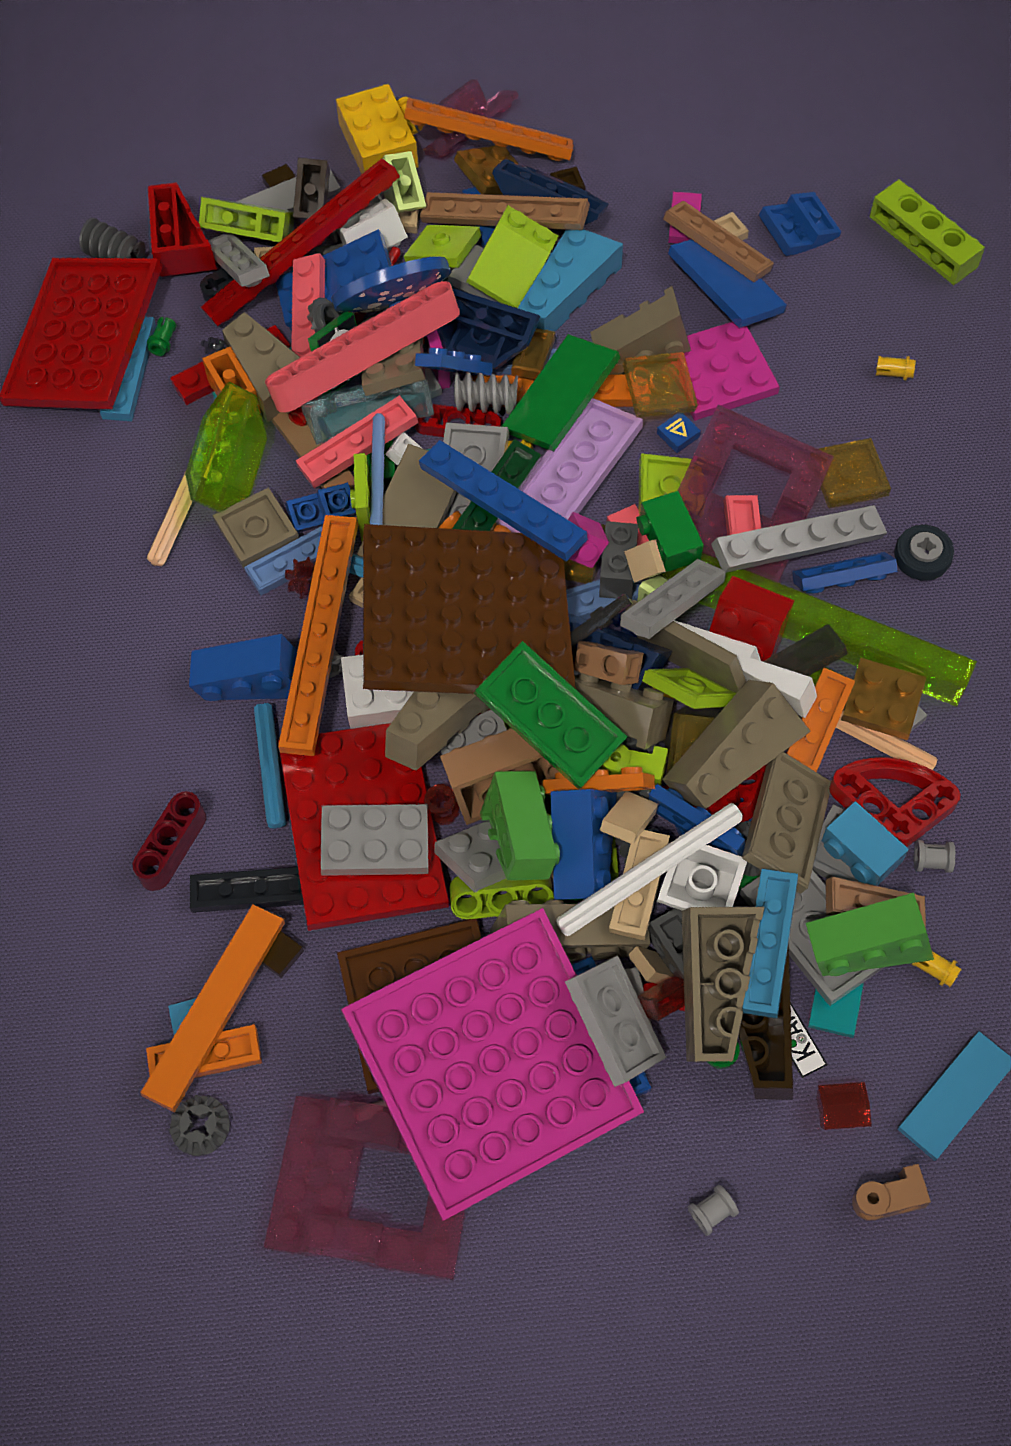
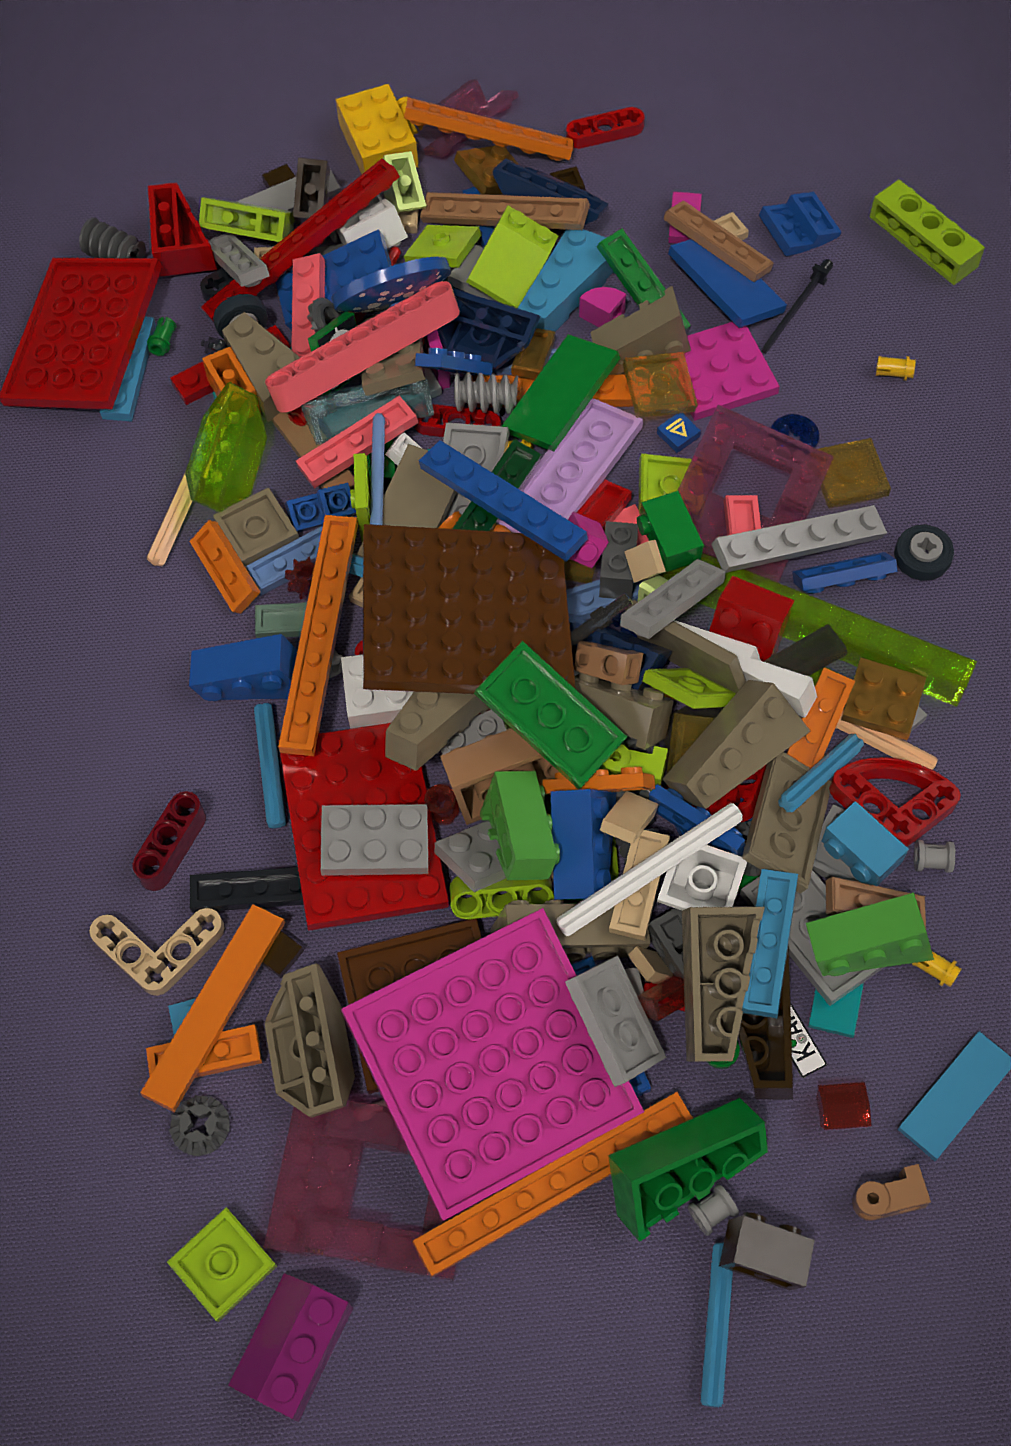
none -> tan beam [89,908,225,996]
none -> lime plate [167,1207,277,1322]
none -> orange plate [189,520,261,614]
none -> black wheel [213,294,268,339]
none -> magenta slope [228,1273,353,1422]
none -> sand green tile [255,602,307,638]
none -> dark tan wedge [264,963,355,1118]
none -> orange plate [412,1092,693,1278]
none -> red beam [566,107,645,149]
none -> red tile [576,480,632,532]
none -> dark pink brick [579,287,626,327]
none -> green tile [597,228,691,330]
none -> green wedge [608,1098,768,1242]
none -> dark azure axle [701,1243,733,1408]
none -> brick [719,1212,815,1290]
none -> black sword [761,259,833,354]
none -> clear blue gear [769,414,820,459]
none -> dark azure axle [778,734,864,813]

